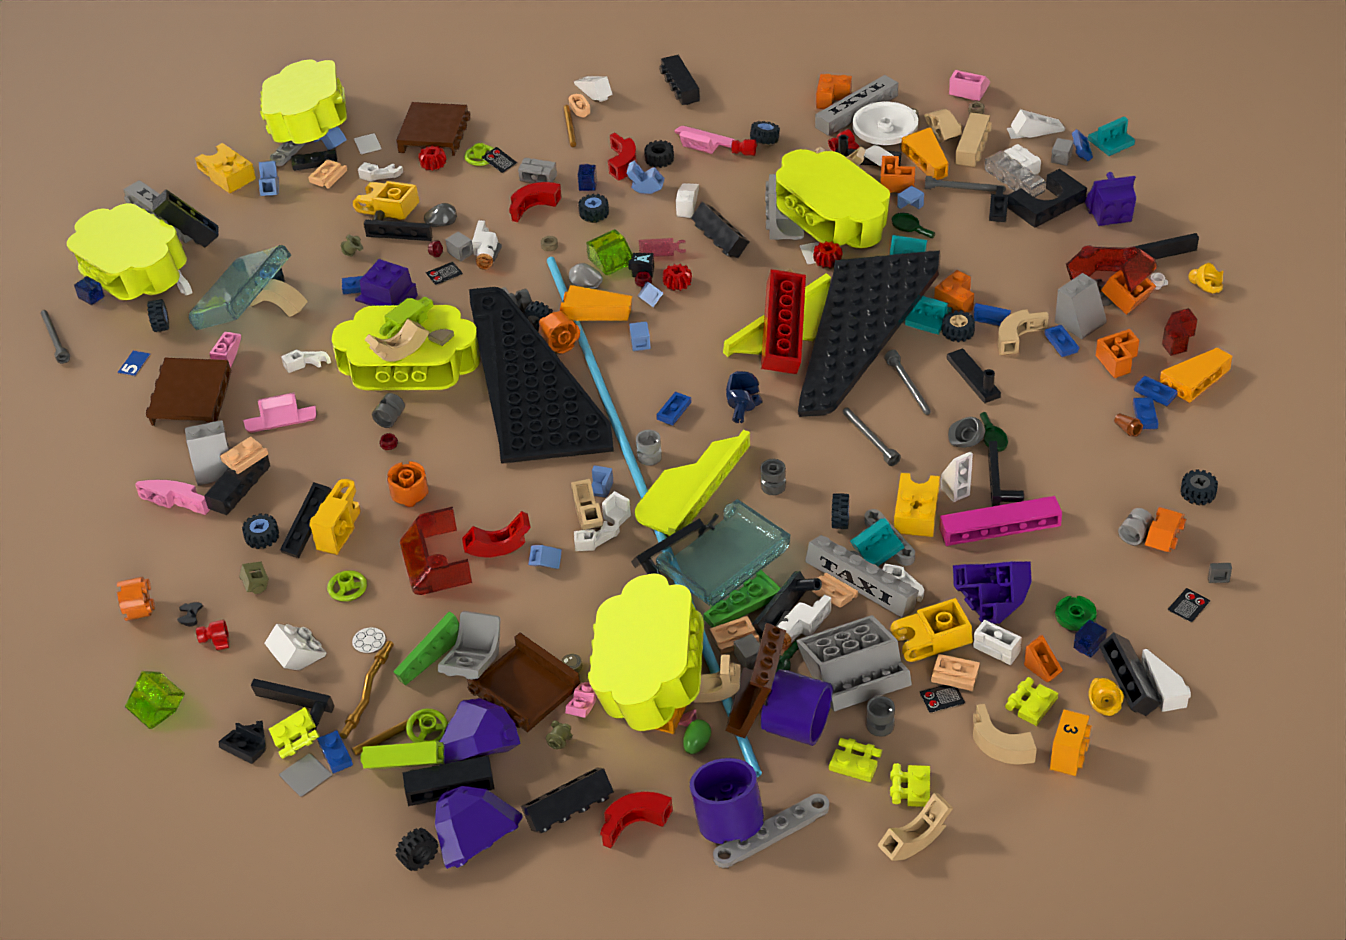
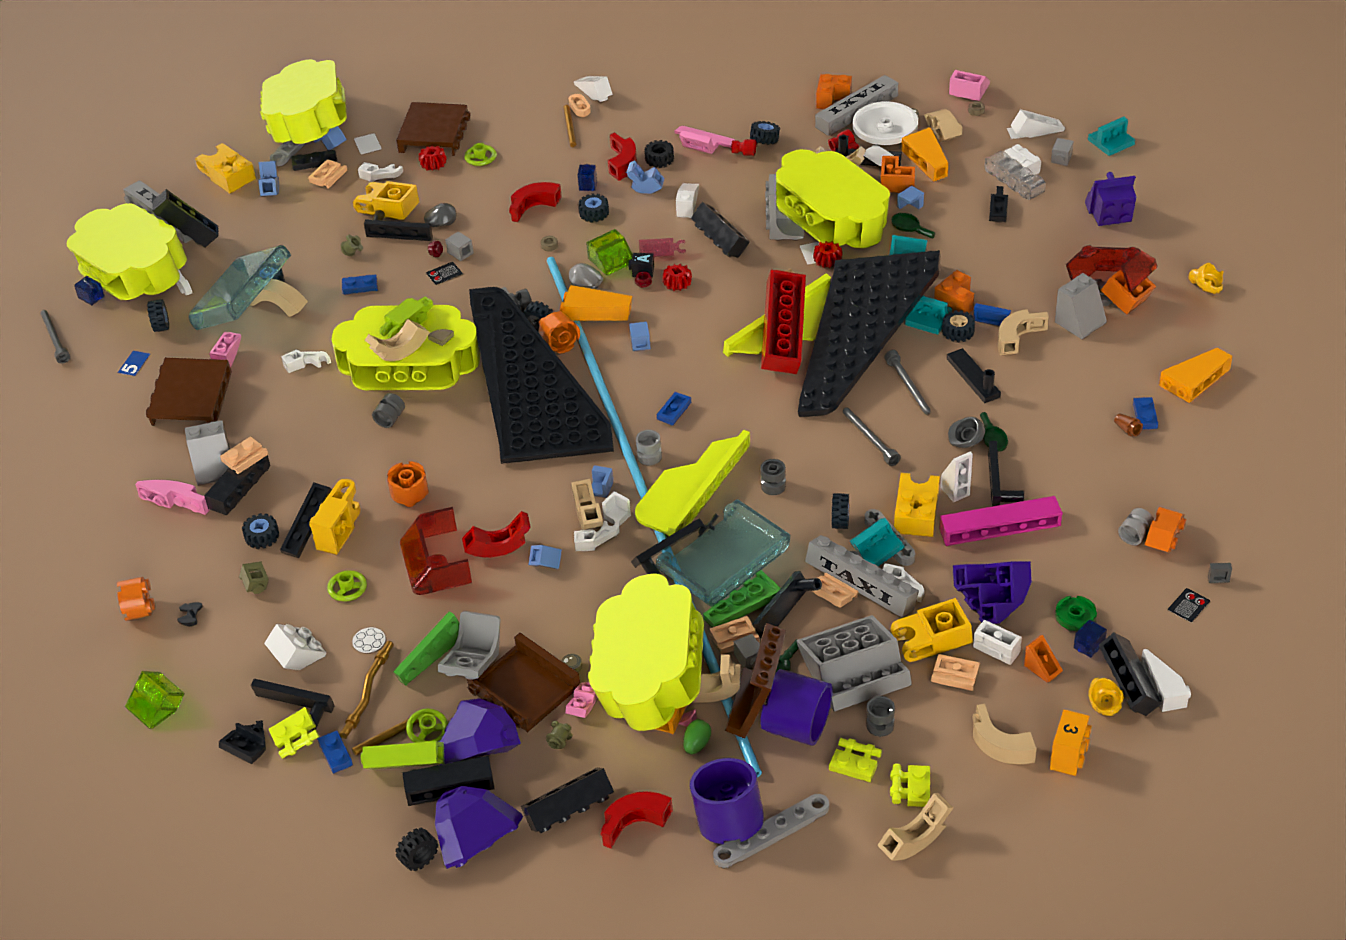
red piece [196,619,229,650] -> none
bright pink plate [243,392,316,433] -> none
light grey sticker [279,753,332,797] -> none
dark purple piece [355,259,418,306] -> none
dark red plate [379,433,398,450] -> none
white plate [472,220,502,270] -> none
black sticker [482,147,517,173] -> none
light grey brick [518,158,557,183] -> none
medium blue panel [637,282,663,307] -> none
black brick [659,54,700,105] -> none
dark blue piece [726,371,763,423] -> none
white plate [776,594,831,648] -> none
black sticker [919,685,965,713] -> none
dark grey piece [925,176,1006,192] -> none
tan brick [955,113,992,167] -> none
neon yellow plate [1005,677,1058,726] -> none
black arch [1007,168,1087,228] -> none
blue plate [1045,325,1079,357] -> none
blue plate [1072,129,1093,161] -> none
orange brick [1096,329,1139,378] -> none
black piece [1129,233,1199,273] -> none
blue plate [1134,376,1177,406] -> none
white plate [1149,273,1168,290] -> none
clear red brick [1162,308,1198,356] -> none
black wheel [1181,469,1218,505] -> none

